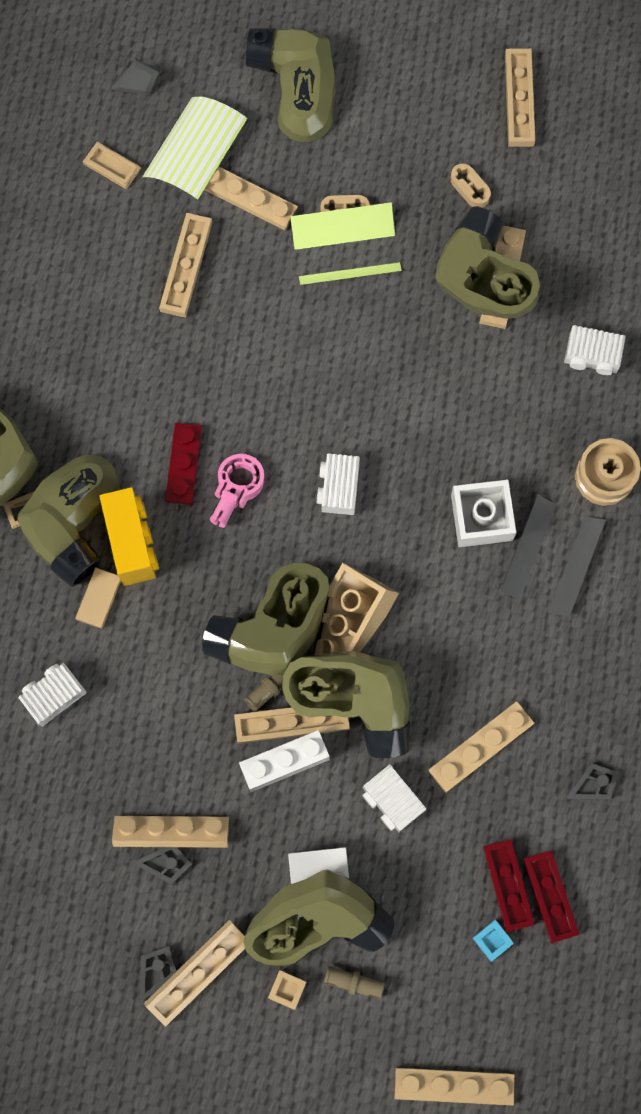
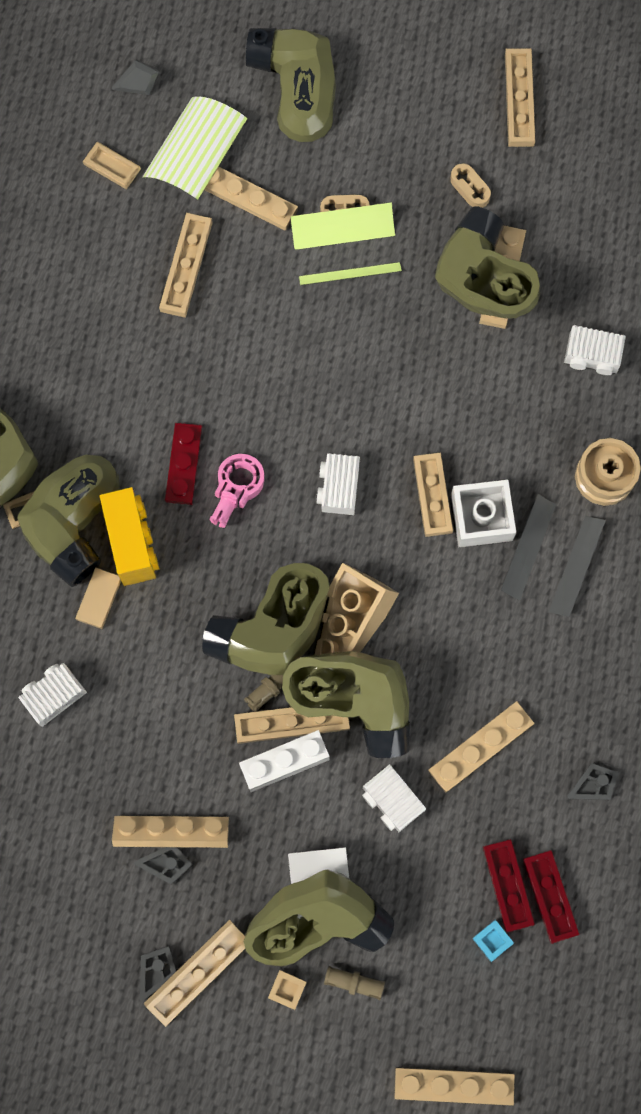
none -> tan plate [413,453,453,537]

